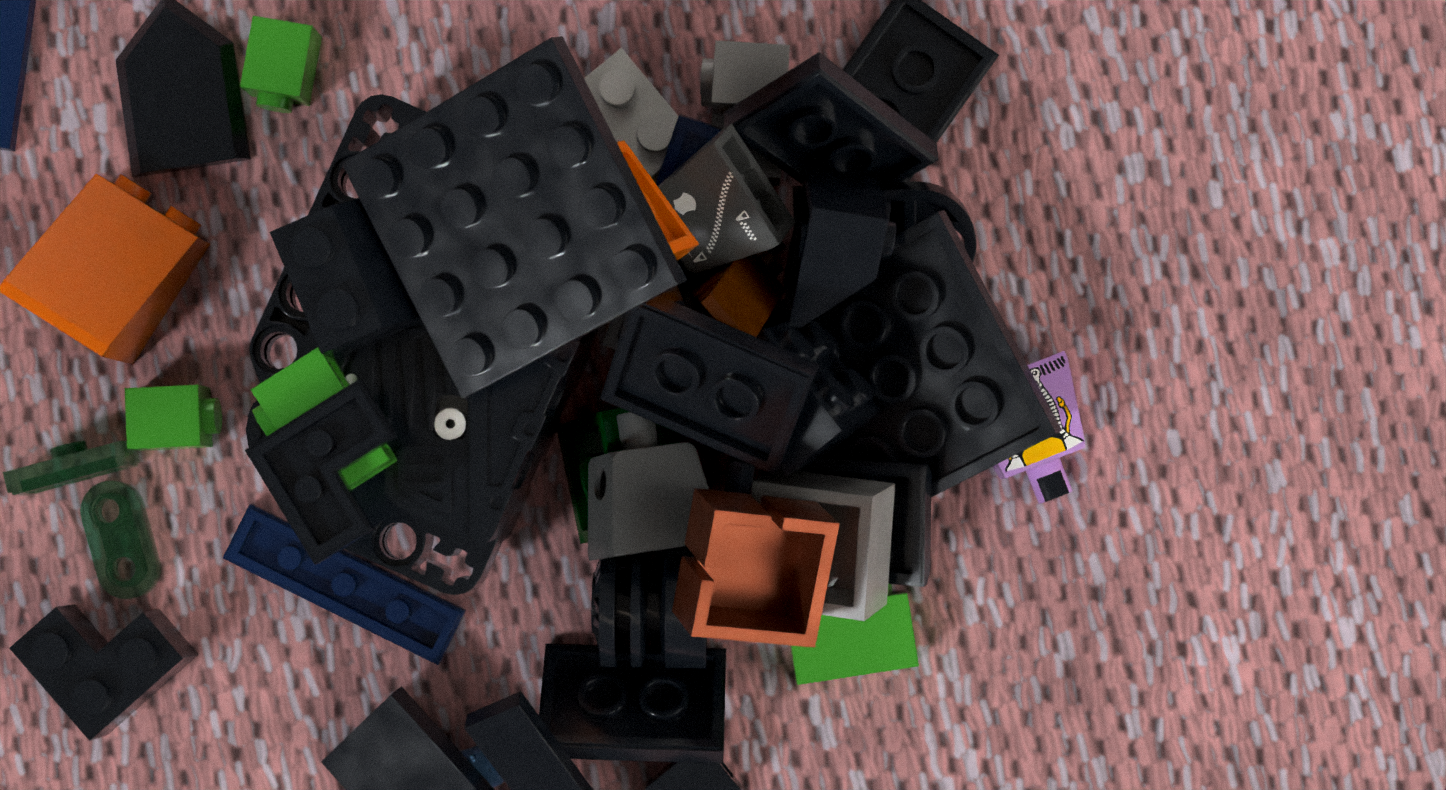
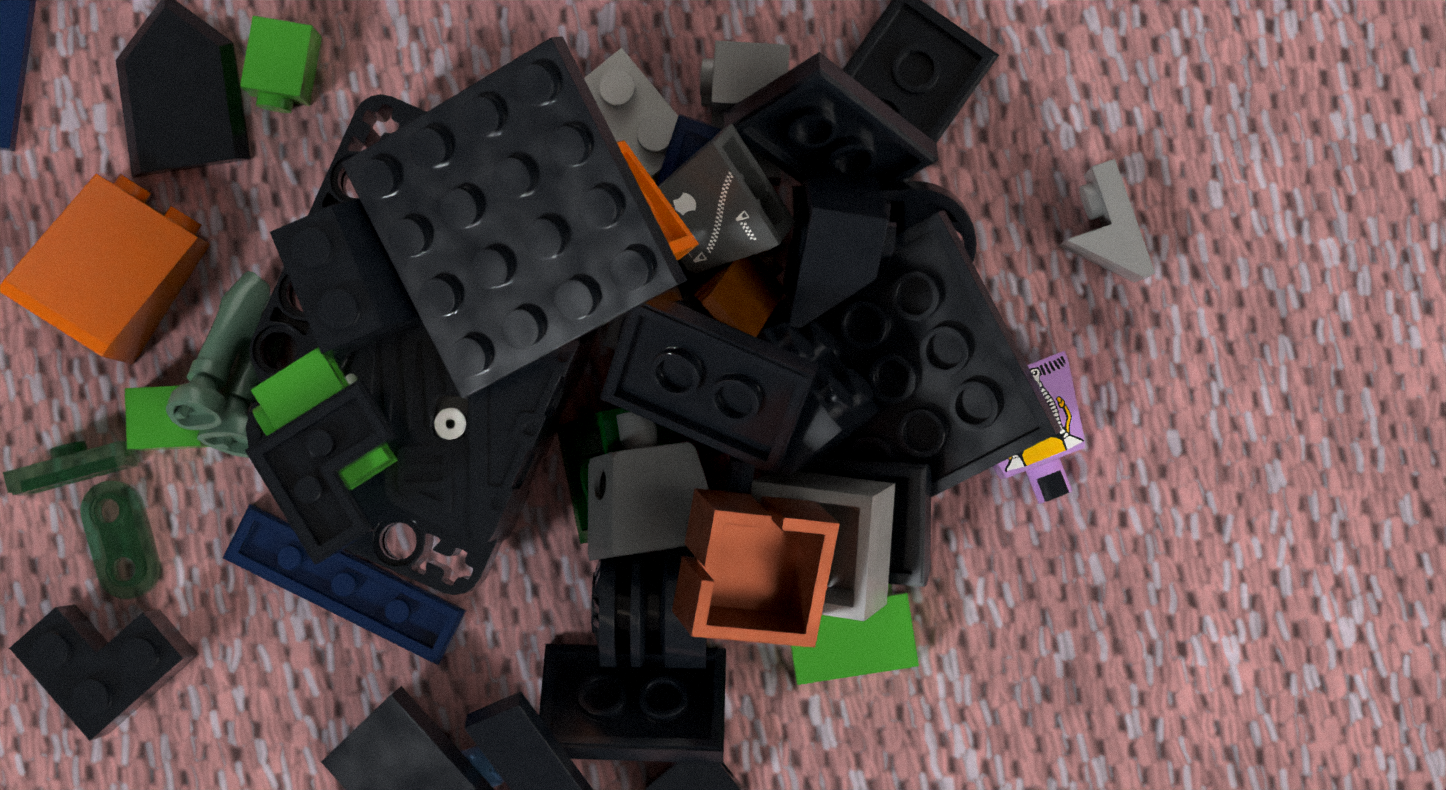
none -> sand green piece [166,271,287,458]
none -> light grey slope [1059,159,1155,283]

